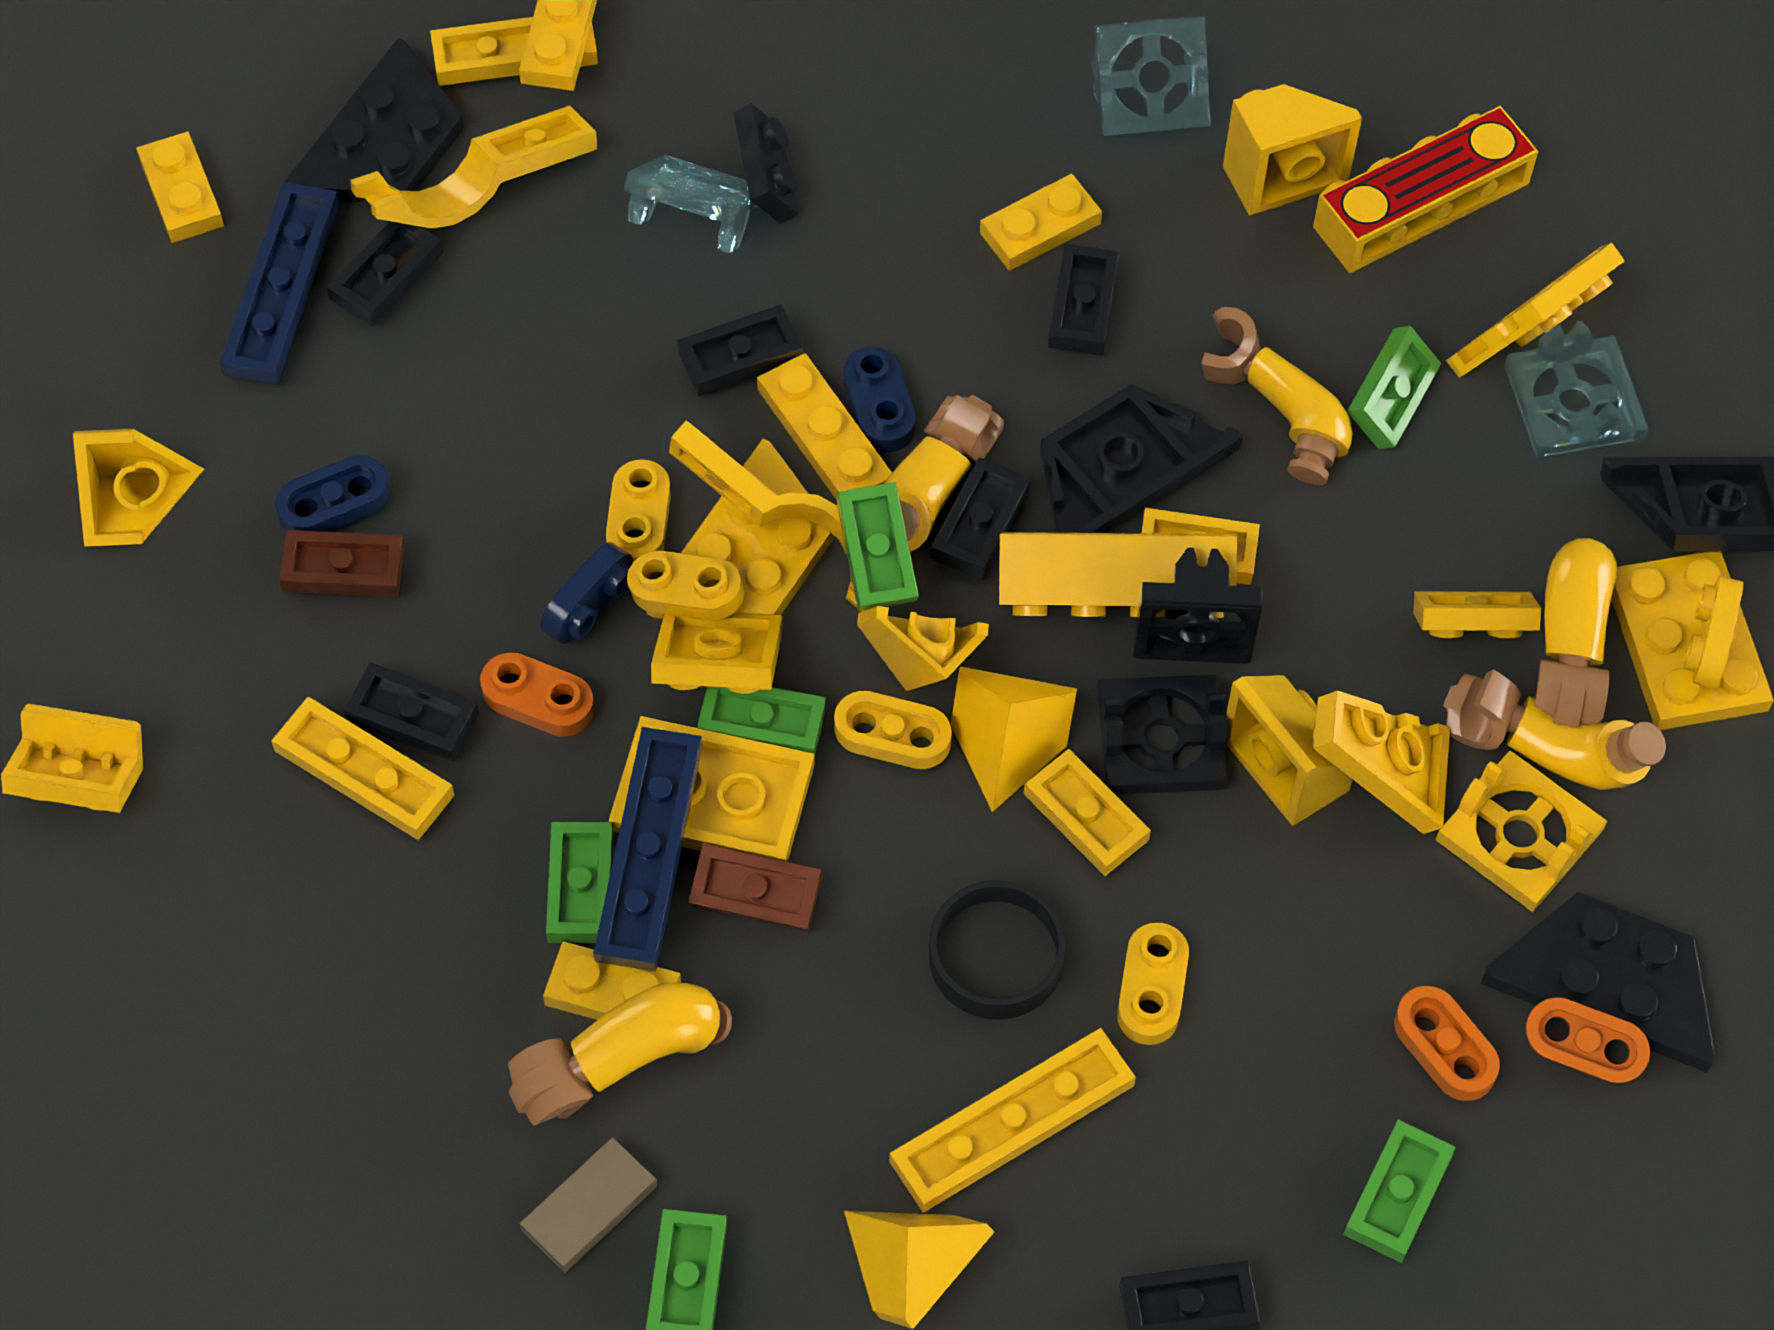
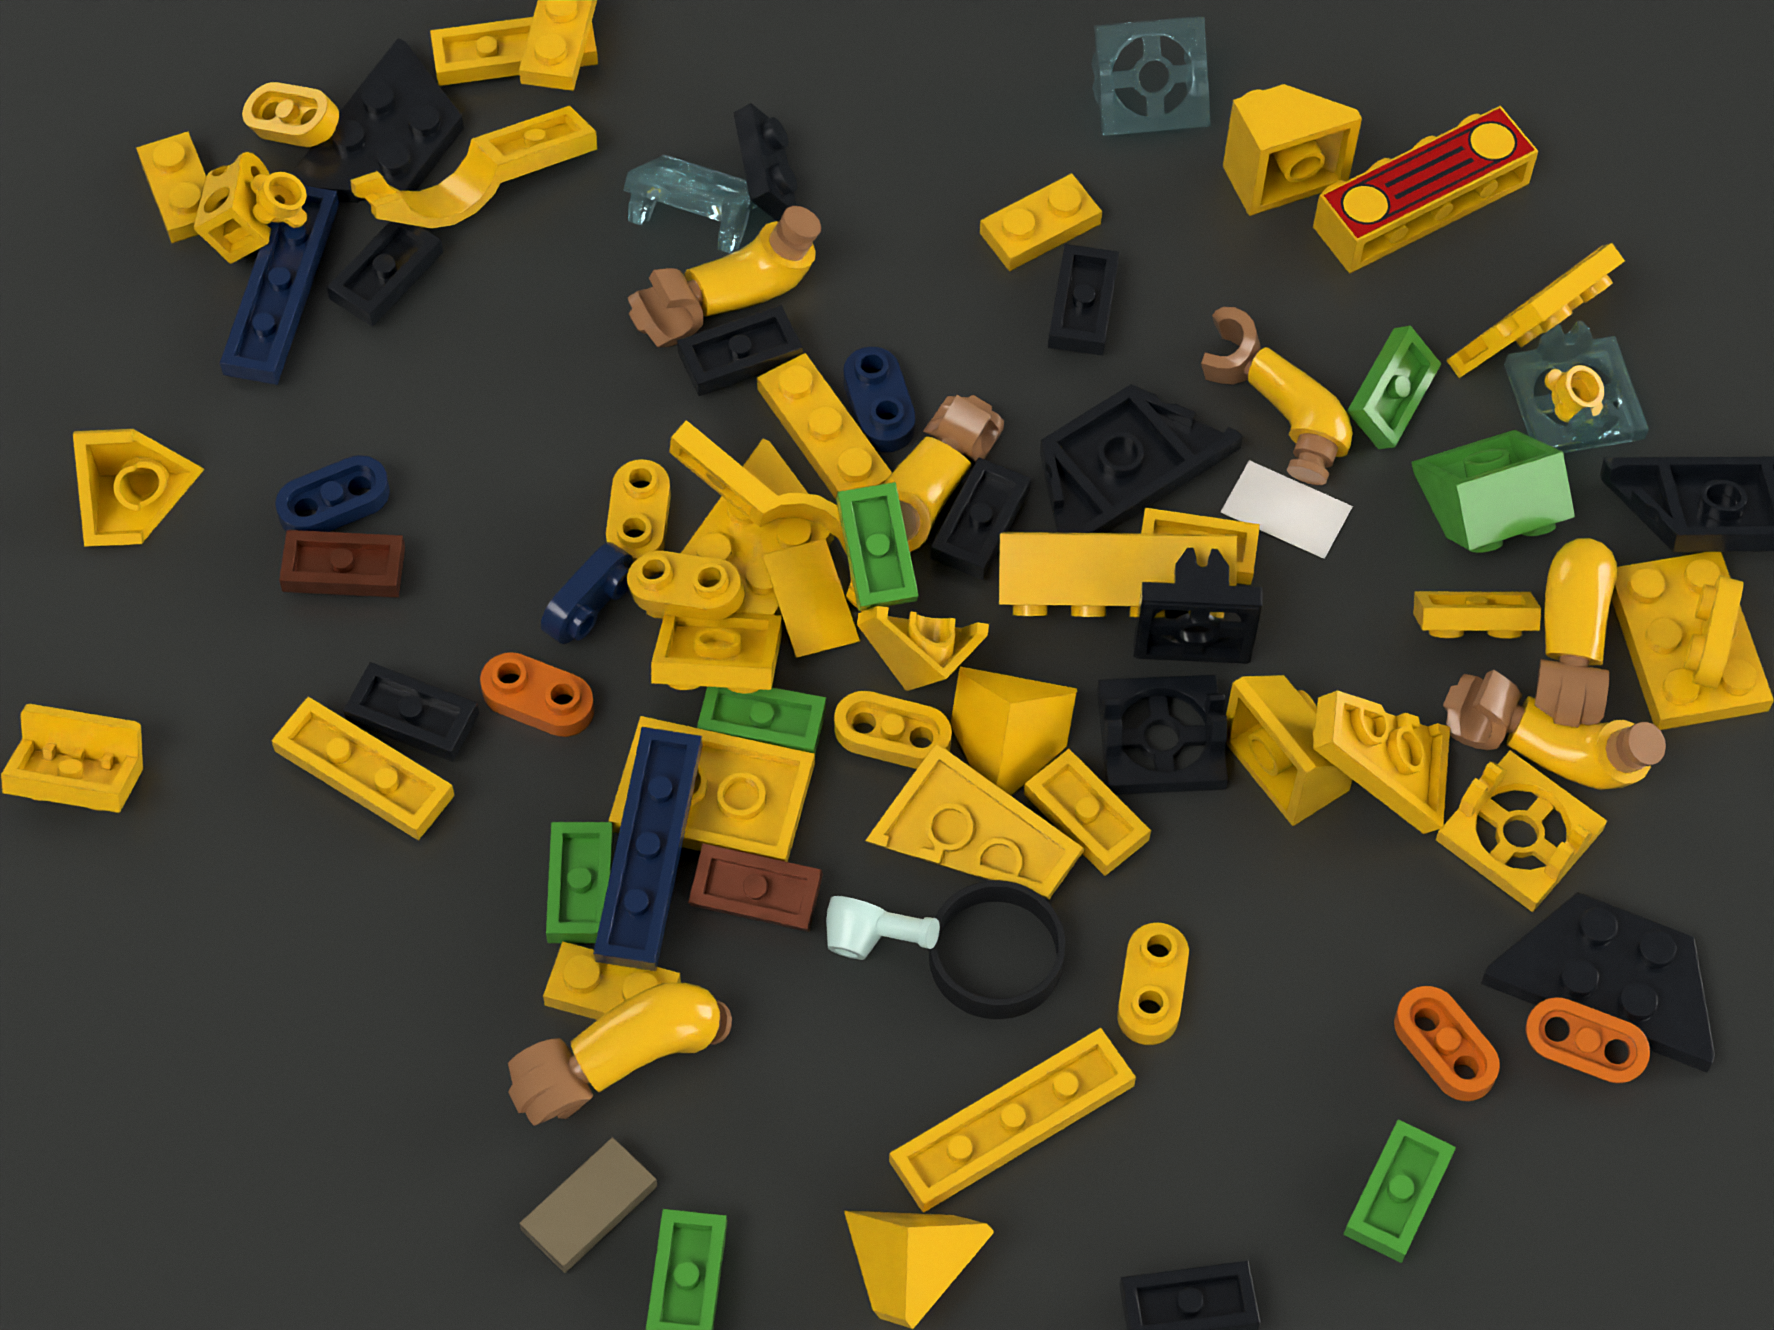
none -> yellow leg [193,152,271,264]
none -> yellow plate [242,82,339,147]
none -> yellow plate [251,172,307,228]
none -> piece [627,206,821,347]
none -> yellow sticker [762,539,860,658]
none -> light aqua bar [826,896,940,960]
none -> yellow wing [865,743,1085,899]
none -> white sticker [1221,460,1353,559]
none -> bright green slope [1411,430,1575,553]
none -> yellow plate [1545,365,1604,423]

